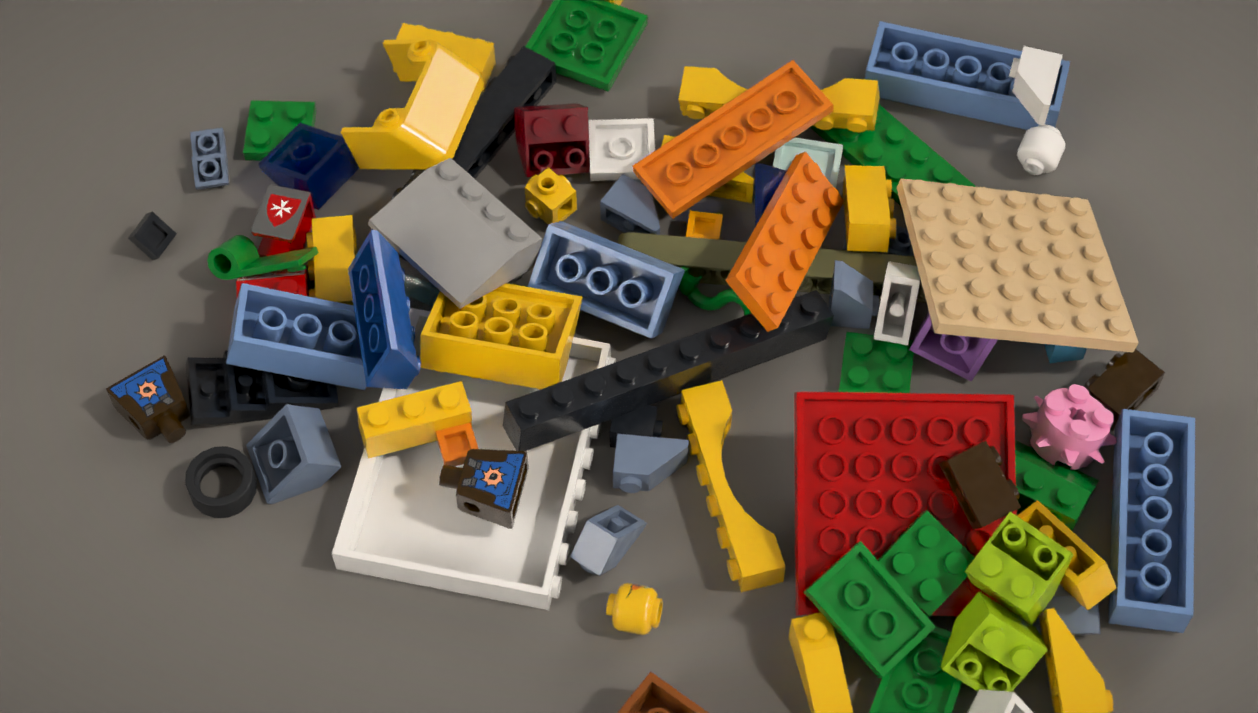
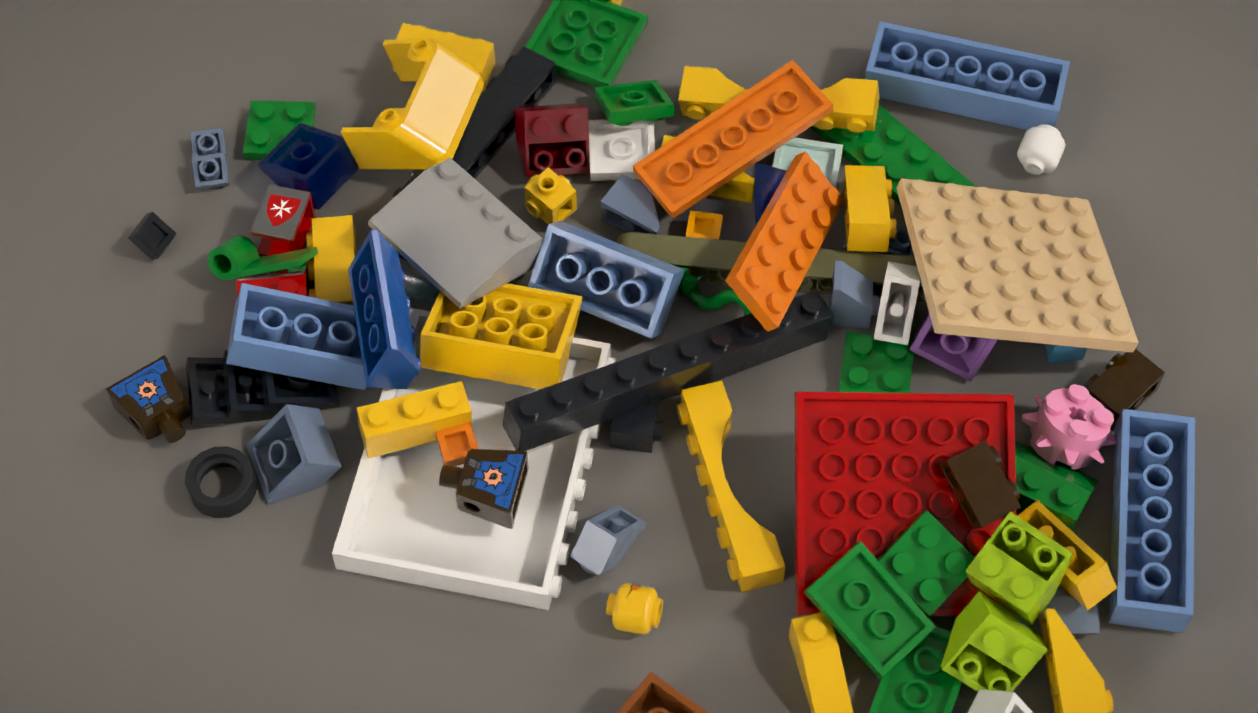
sand blue slope [613,434,689,493] -> none
white slope [1009,46,1063,125] -> none
none -> green plate [594,80,674,126]

